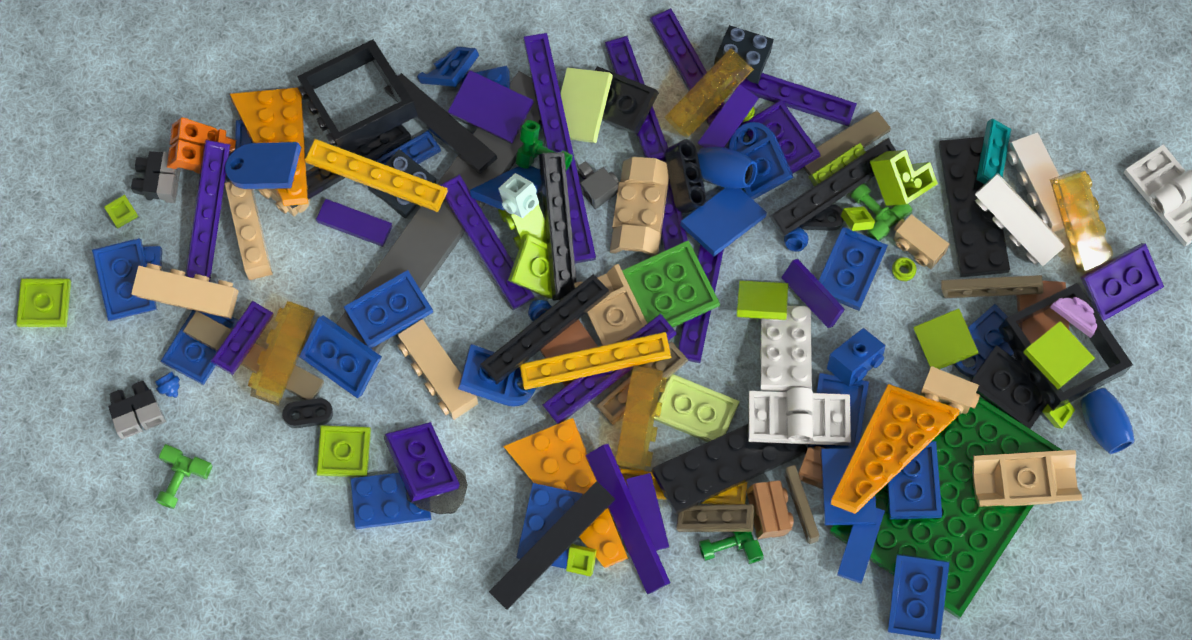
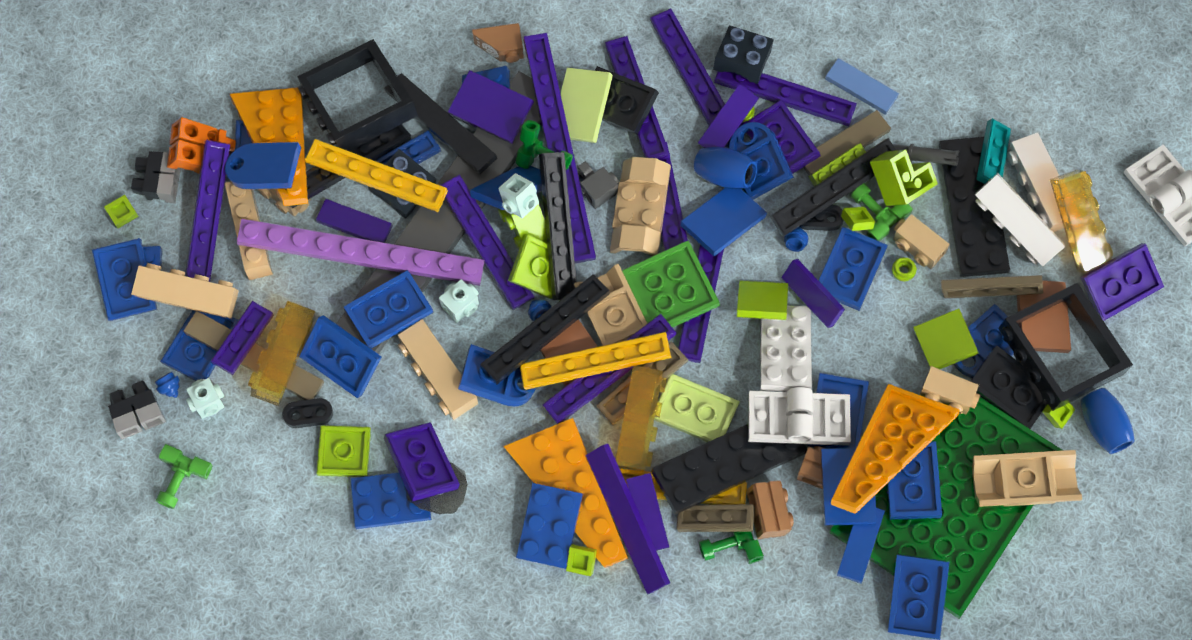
lime tile [16,279,71,327] -> none
blue wing [417,47,479,87] -> none
black tile [489,481,616,610] -> none
clear yellow brick [664,48,754,138] -> none
black beam [665,139,706,213] -> none
dark tan tile [784,465,820,544] -> none
blue brick [827,328,886,387] -> none
lime tile [1023,321,1095,389] -> none
lavender plate [1050,297,1097,338] -> none
none -> light aqua brick [186,378,224,418]
none -> medium lavender plate [237,219,484,286]
none -> light aqua brick [439,279,479,323]
none -> medium nougat slope [472,23,524,63]
none -> medium blue tile [825,58,899,115]
none -> dark grey axle [893,144,959,166]

